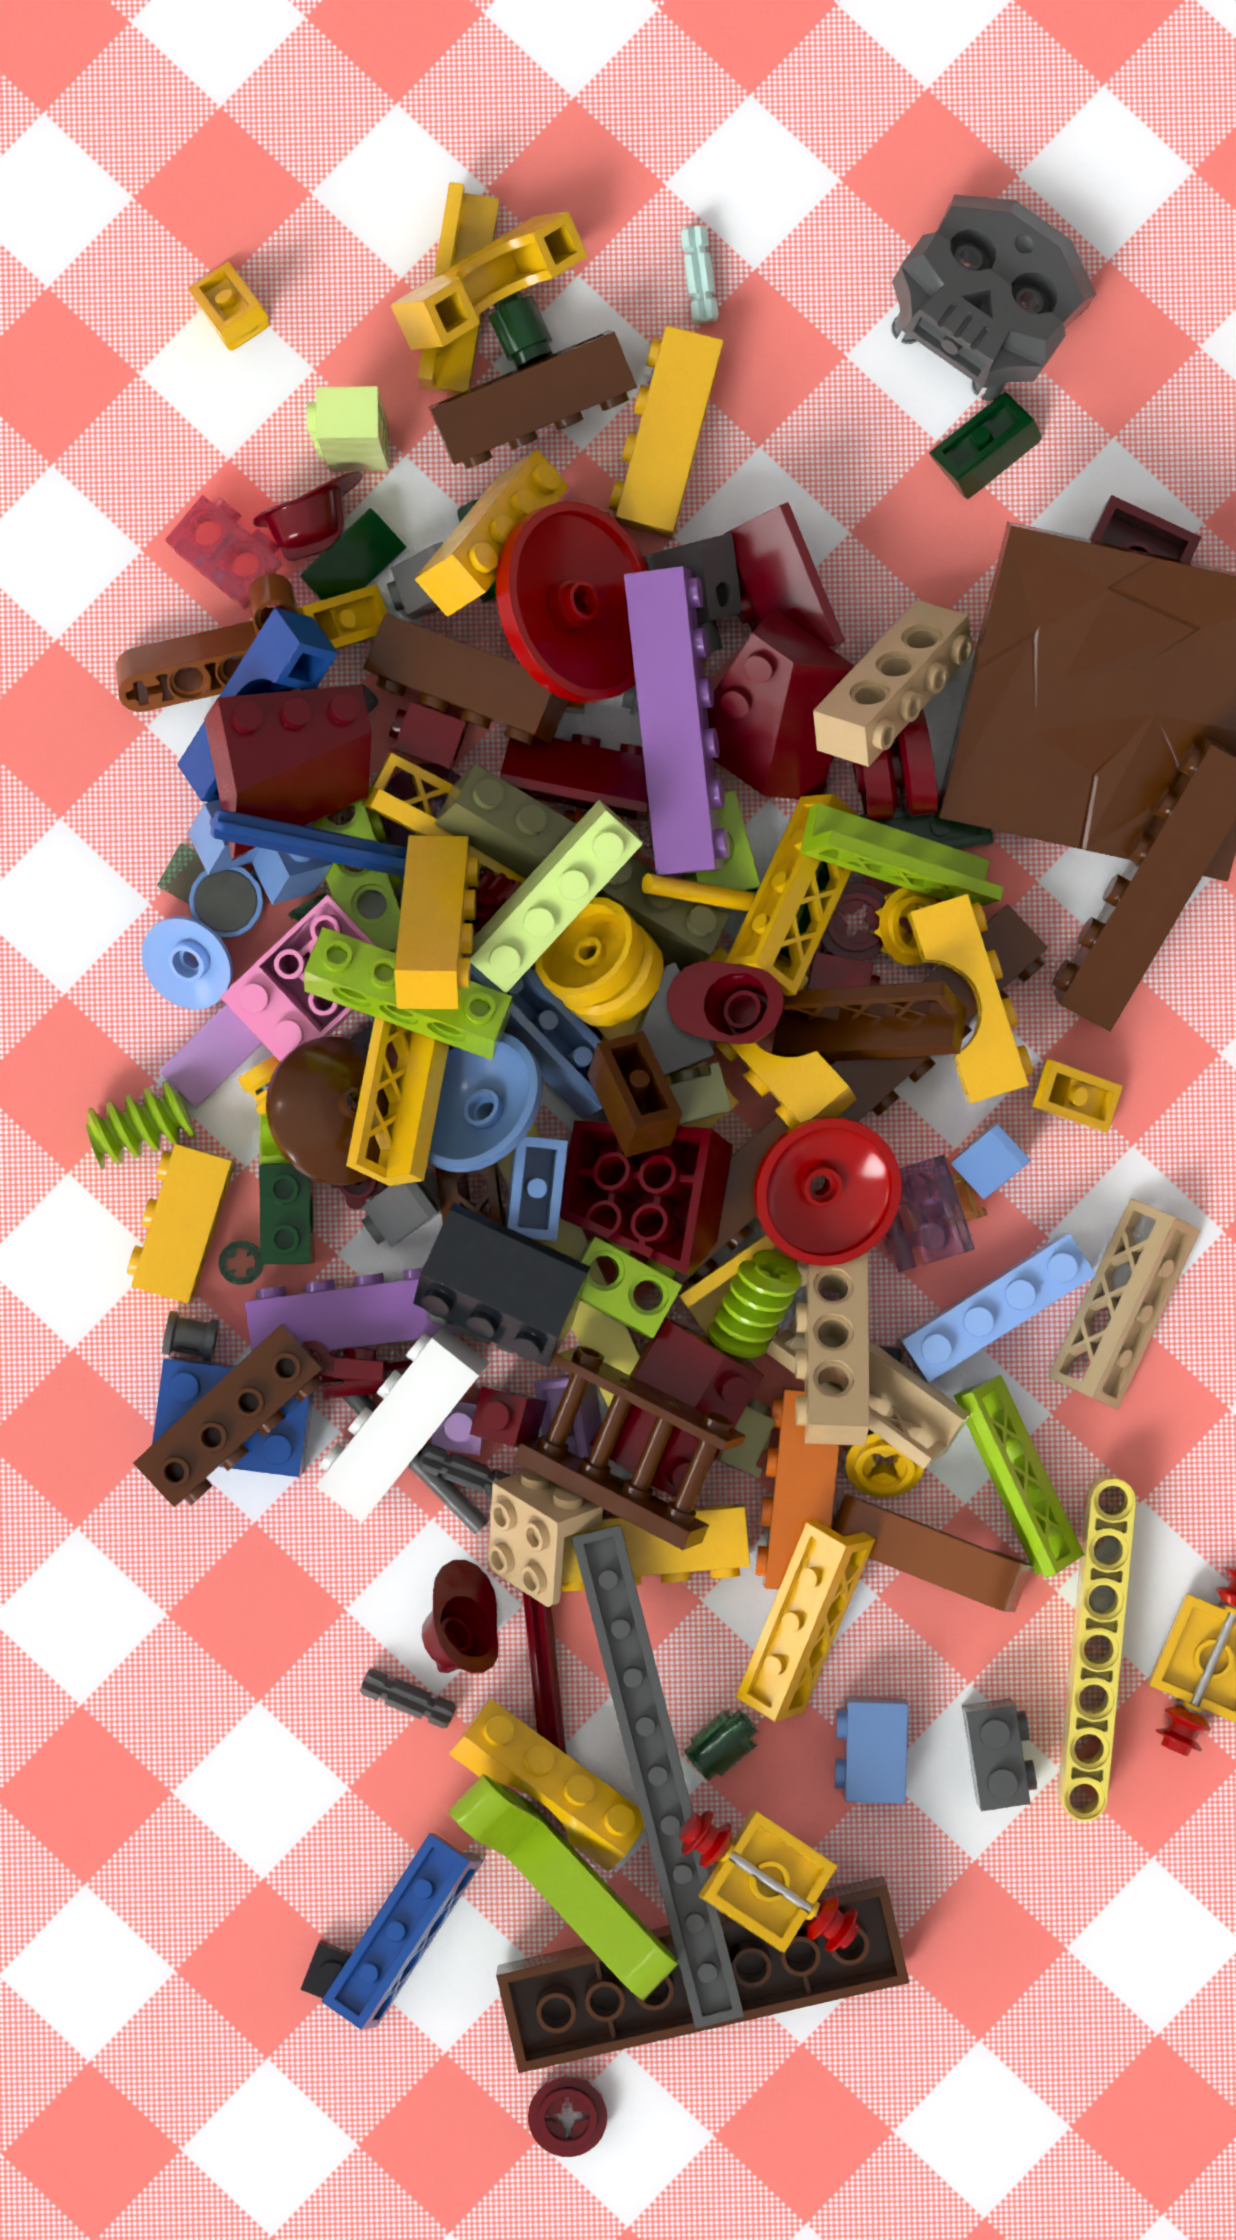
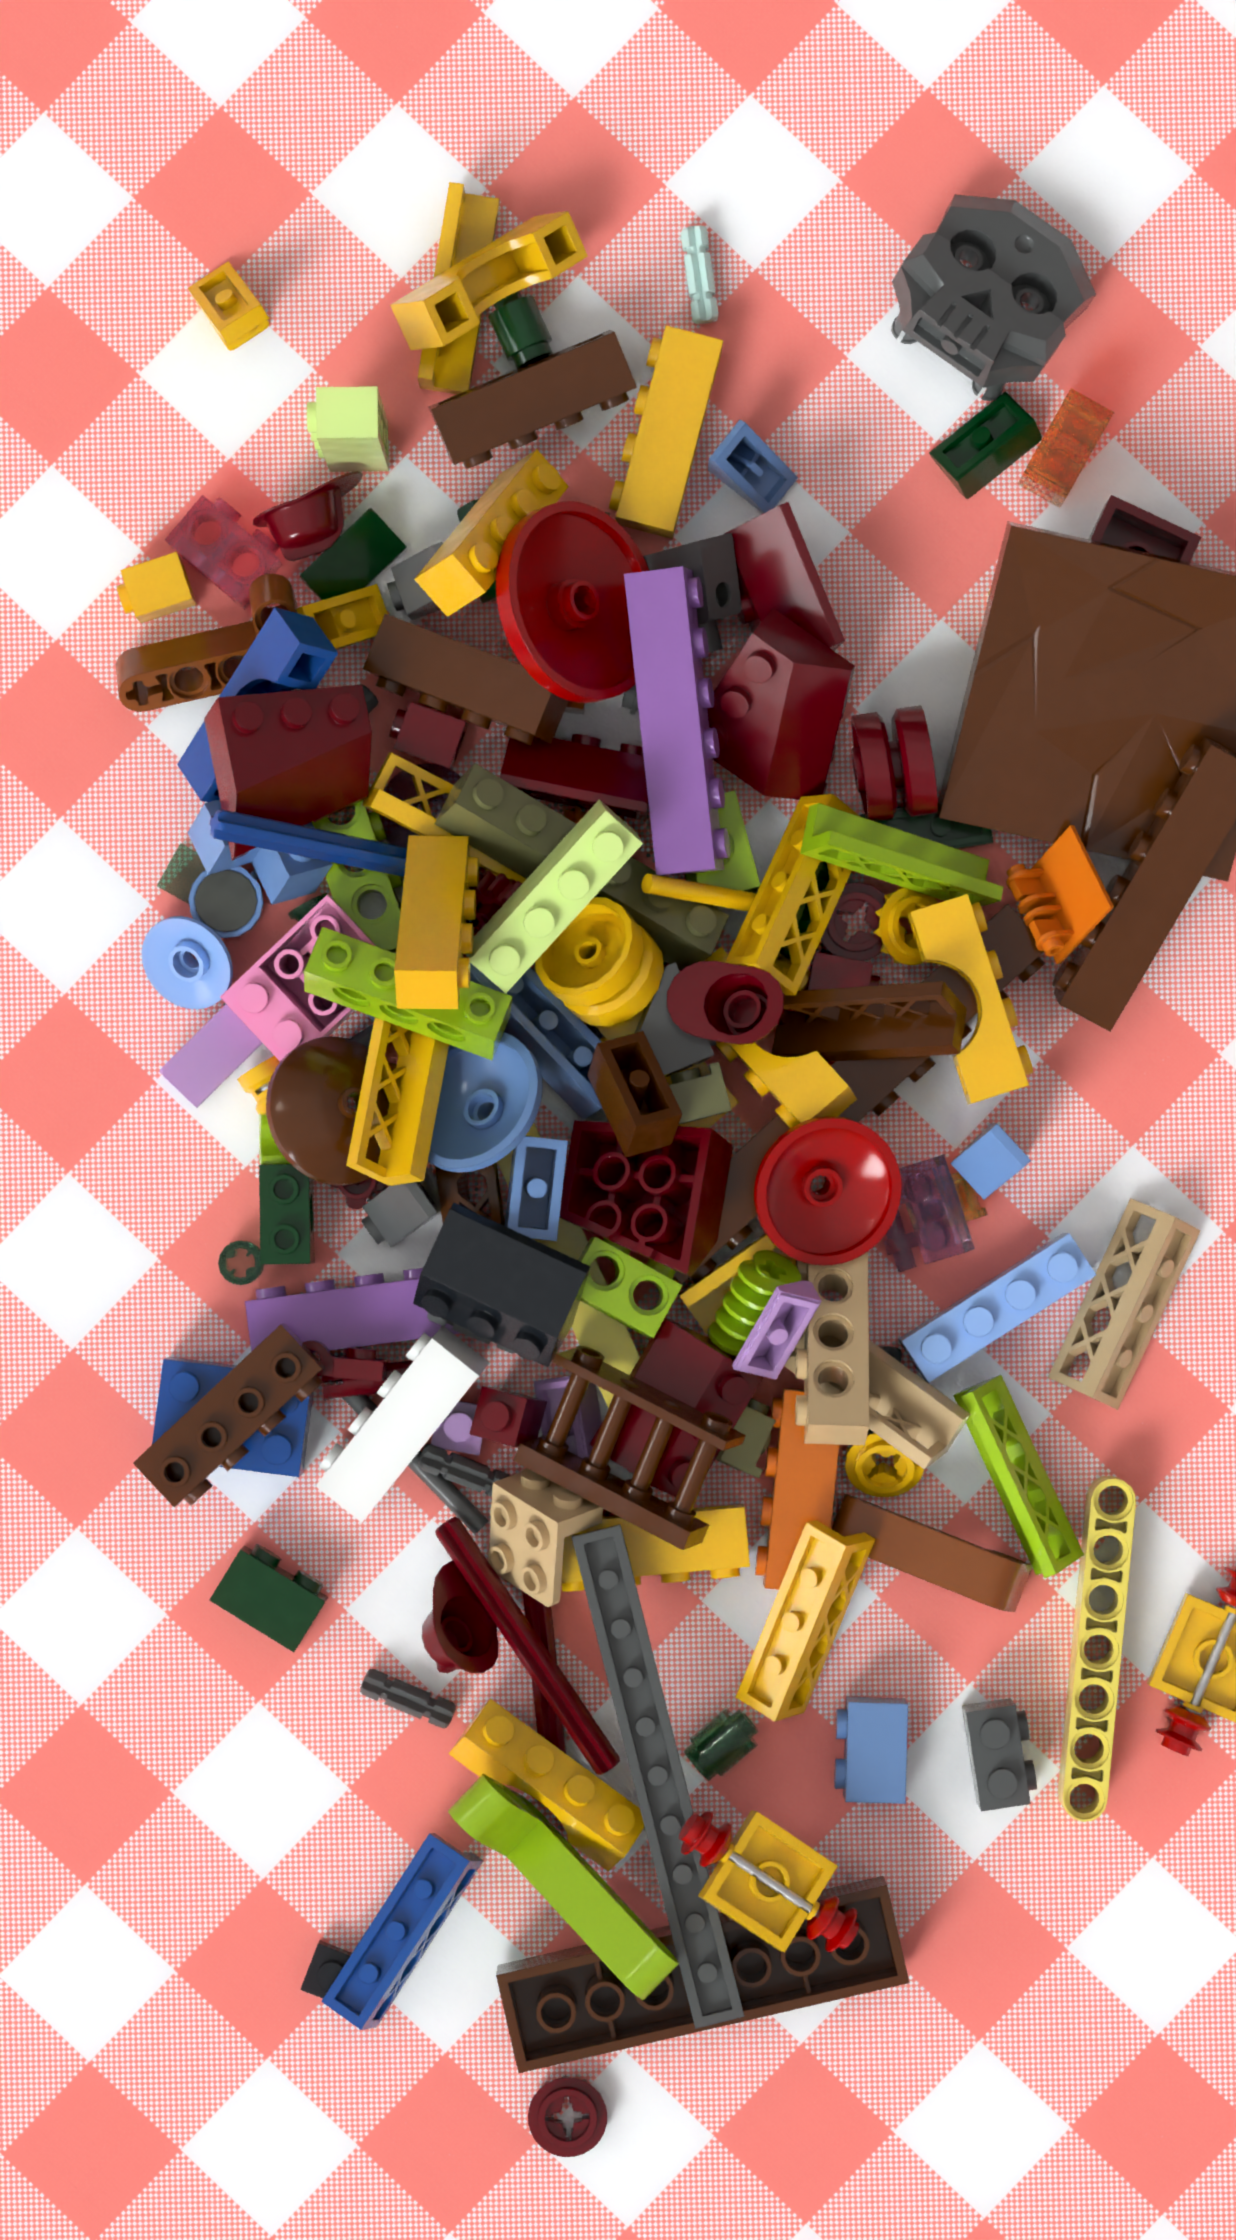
lime piece [86,1081,196,1170] -> none
yellow brick [127,1144,236,1304] -> none
dark grey bush [162,1311,220,1362] -> none
tan brick [813,600,973,767] -> none
yellow slope [1032,1059,1123,1133] -> none
none -> yellow brick [116,551,197,623]
none -> dark green brick [209,1544,328,1652]
none -> dark red axle [435,1517,620,1775]
none -> medium blue slope [708,420,798,513]
none -> lavender slope [732,1280,822,1380]
none -> orange hinge [1006,825,1114,964]
none -> clear orange brick [1017,388,1114,508]

